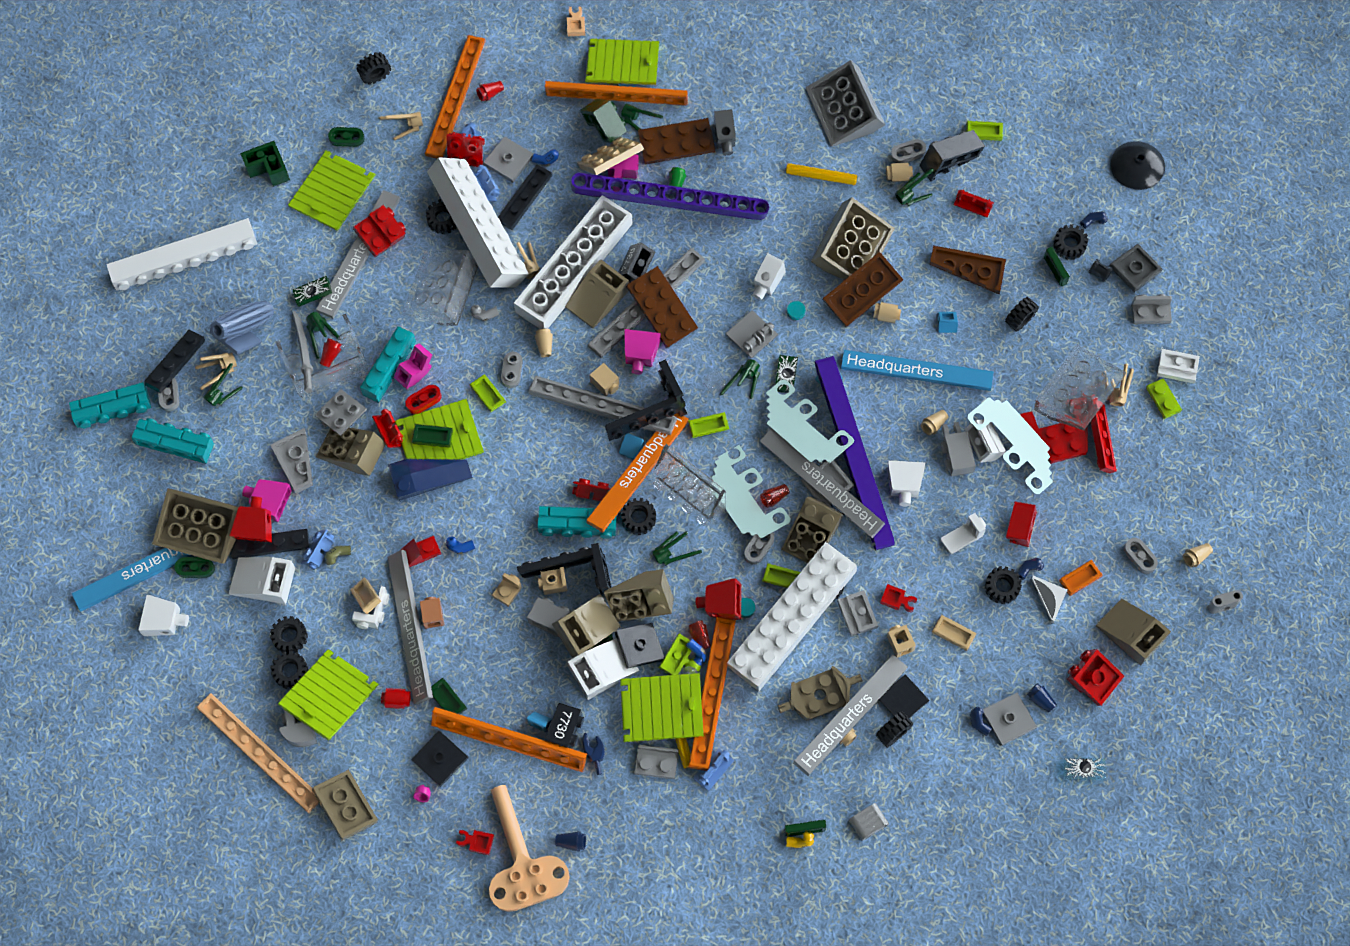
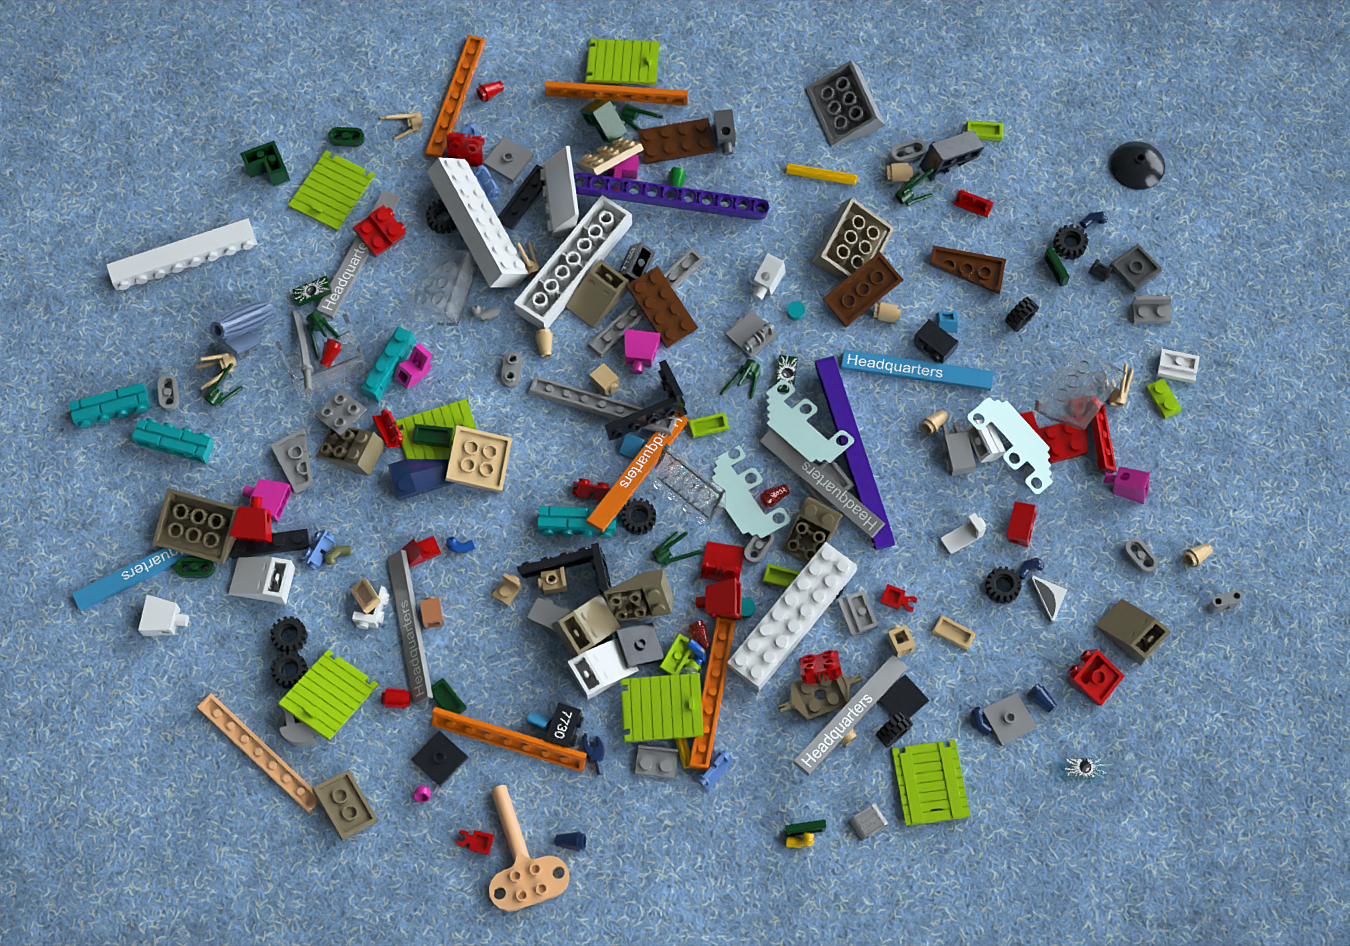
black plate [144,330,205,393] -> none
black tyre [356,52,391,85] -> none
red plate [405,385,442,414] -> none
lime tile [469,374,506,412] -> none
blue arm [532,149,559,166] -> none
light nougat plate [567,7,585,37] -> none
white torso [887,461,925,507] -> none
orange tile [1059,559,1103,596] -> none
none -> tan plate [445,425,512,493]
none -> white slope [540,146,579,237]
none -> red hinge [700,541,745,581]
none -> red hinge [799,650,843,685]
none -> lime door [892,740,970,826]
none -> black brick [914,319,959,364]
none -> dark pink torso [1103,467,1150,504]

